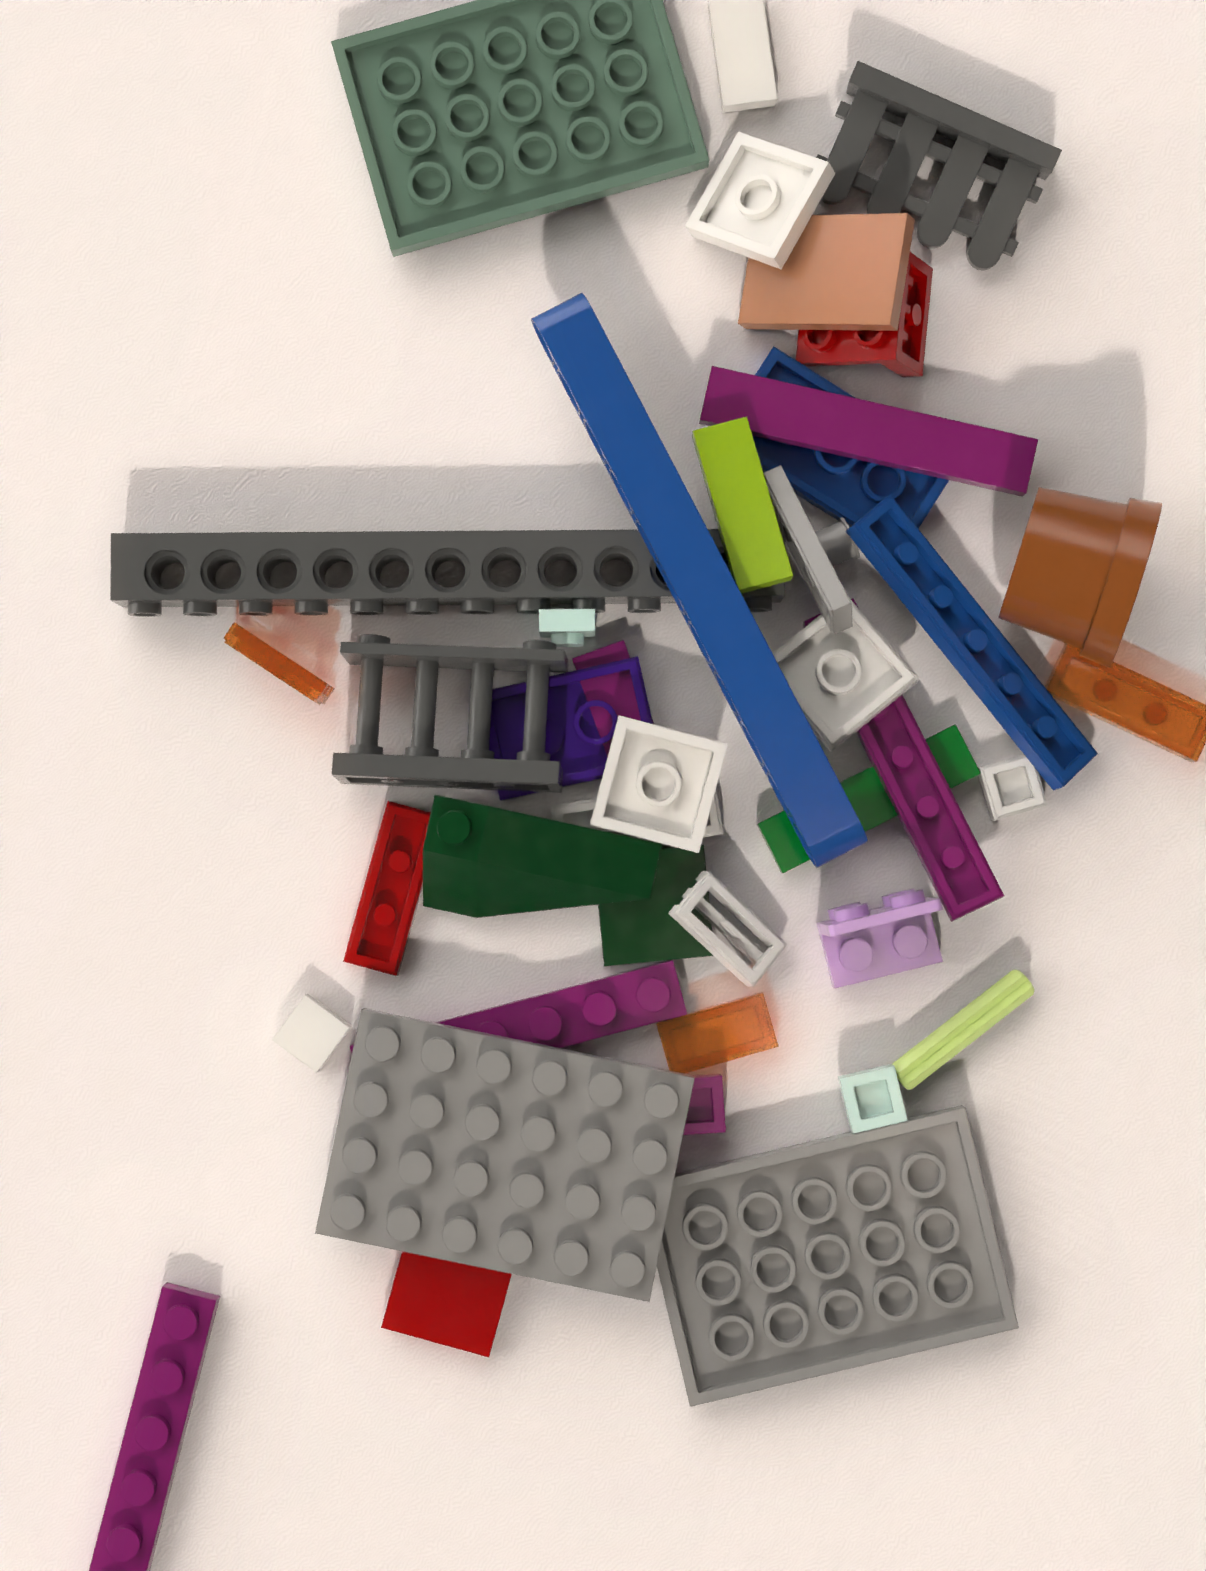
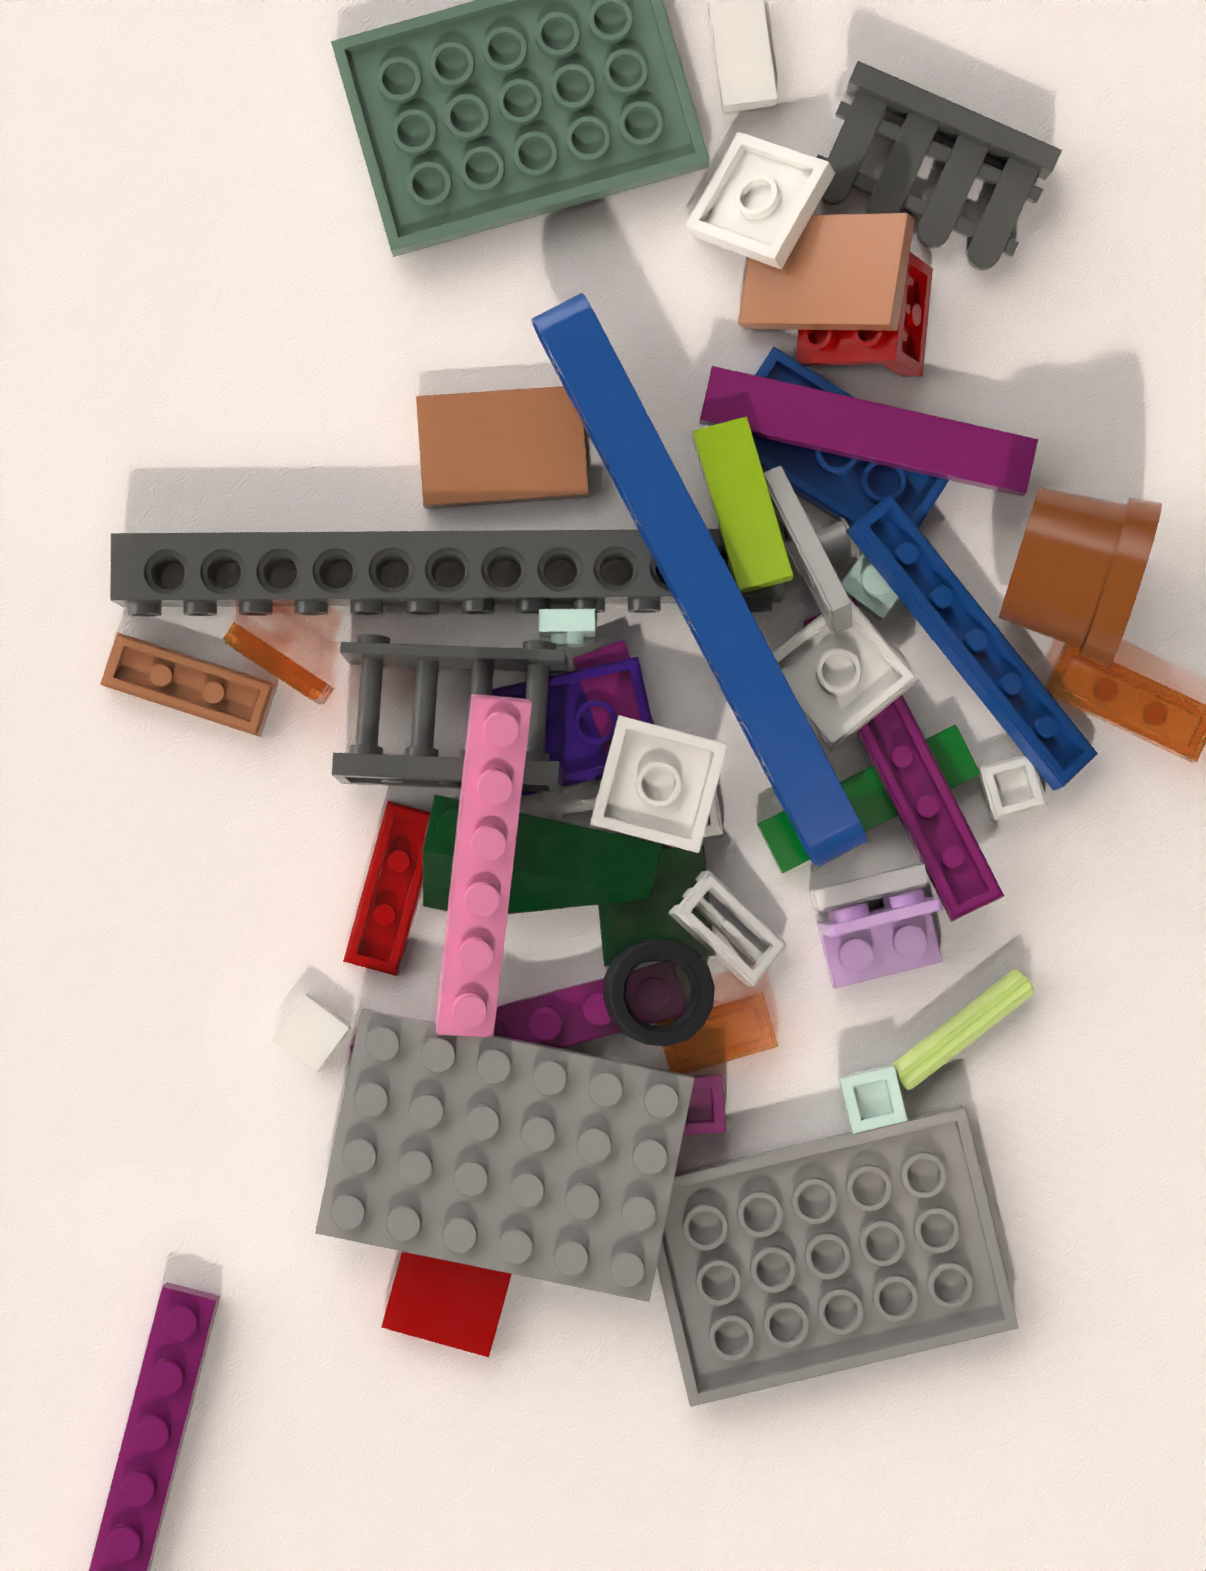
none -> nougat tile [100,632,278,737]
none -> nougat tile [416,386,589,509]
none -> bright pink plate [435,694,532,1037]
none -> black tyre [603,938,715,1047]
none -> white tile [809,864,929,912]
none -> light aqua plate [841,553,898,621]

